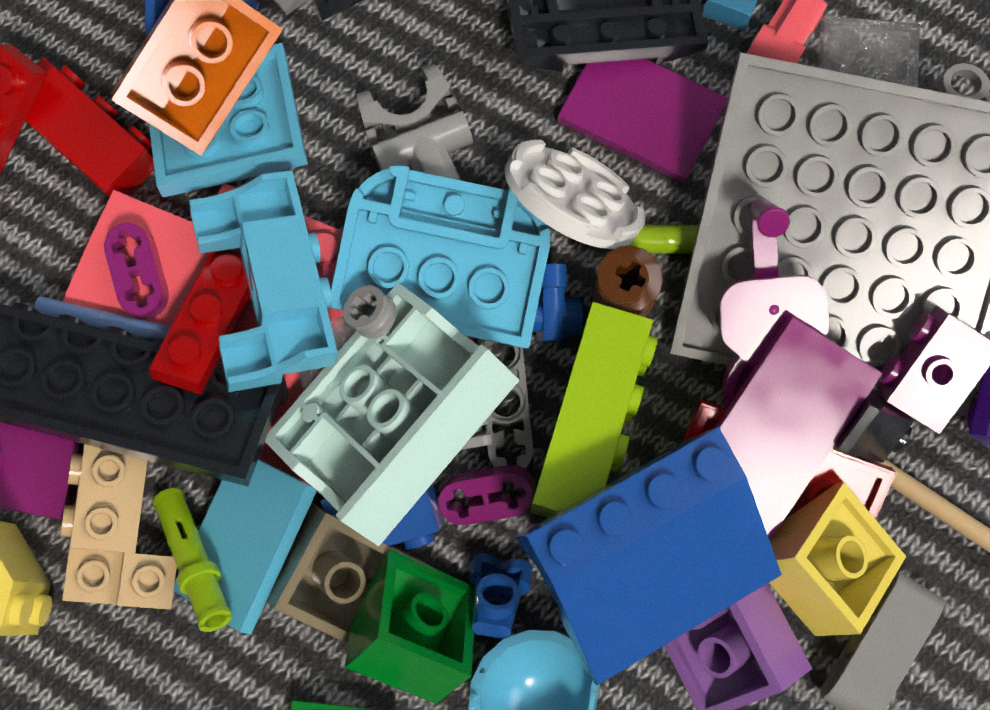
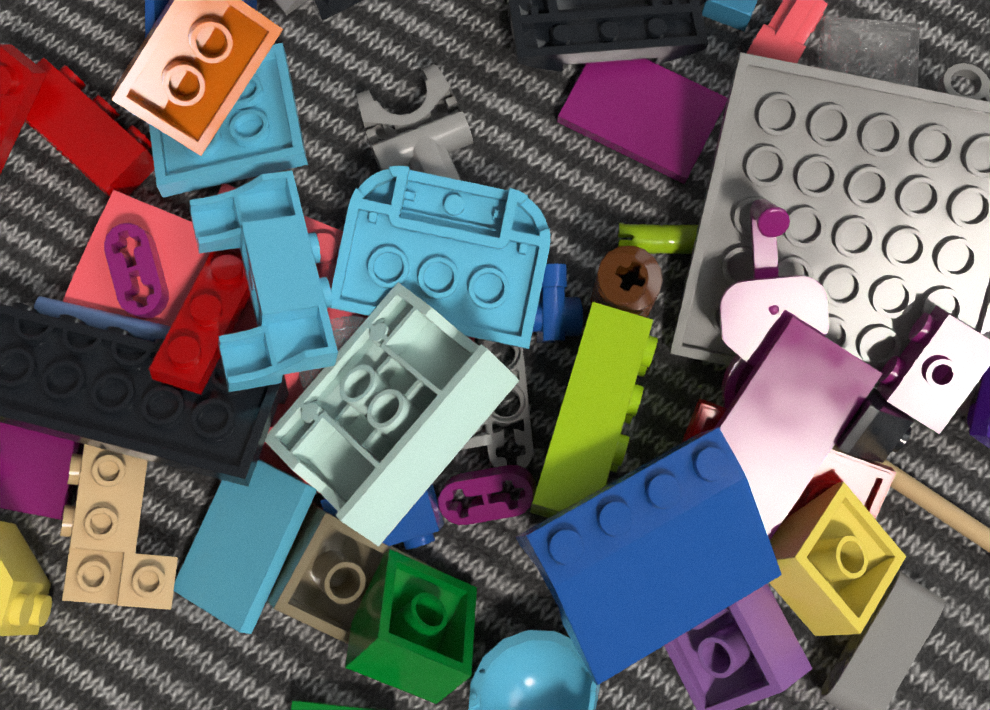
lime pin [152,488,232,632] -> none
light grey bush [343,285,397,339] -> none
blue plate [469,553,533,639] -> none
white tile [505,140,645,249] -> none

